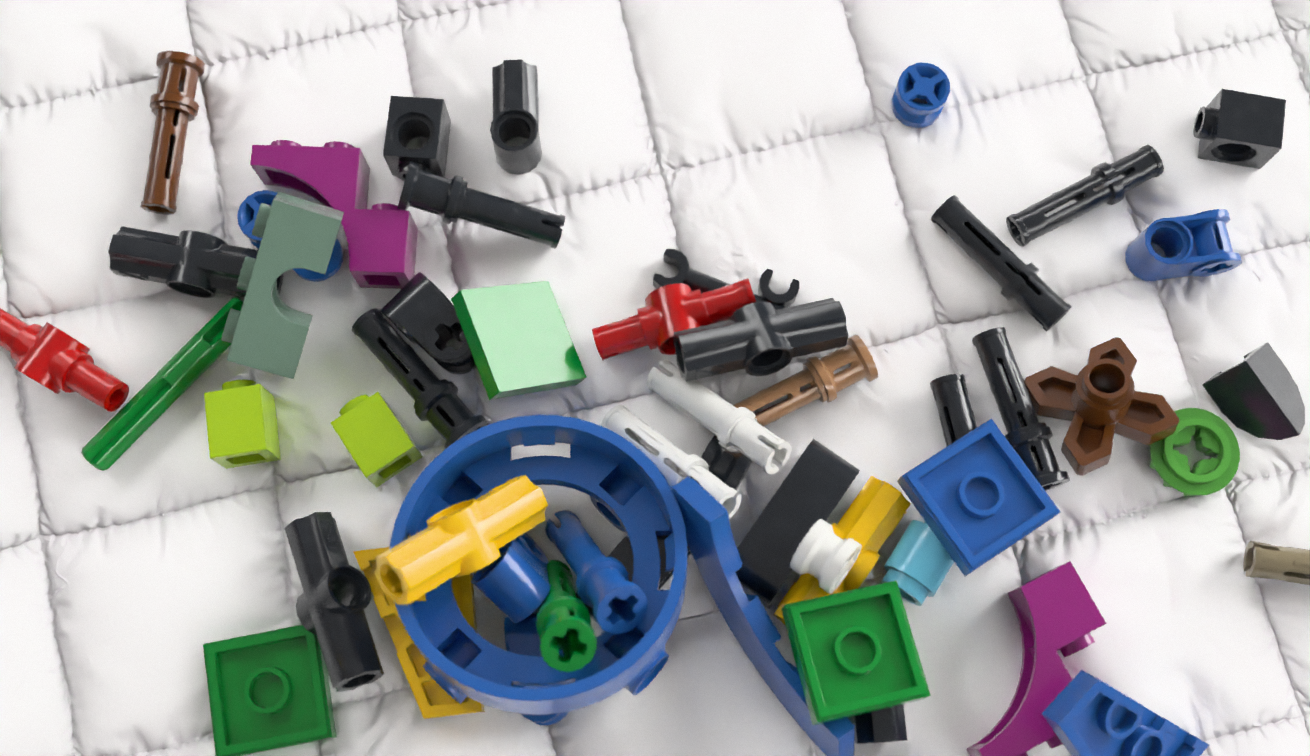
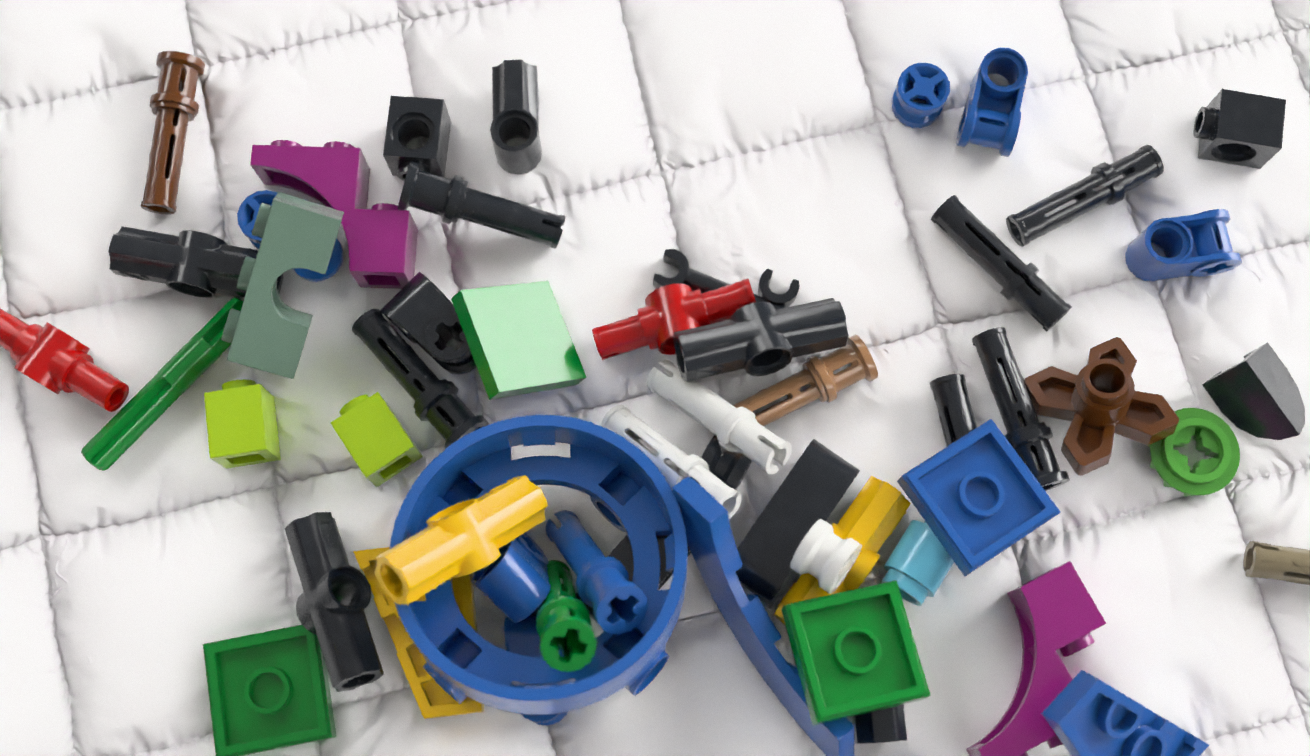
none -> blue piece [956,47,1028,157]

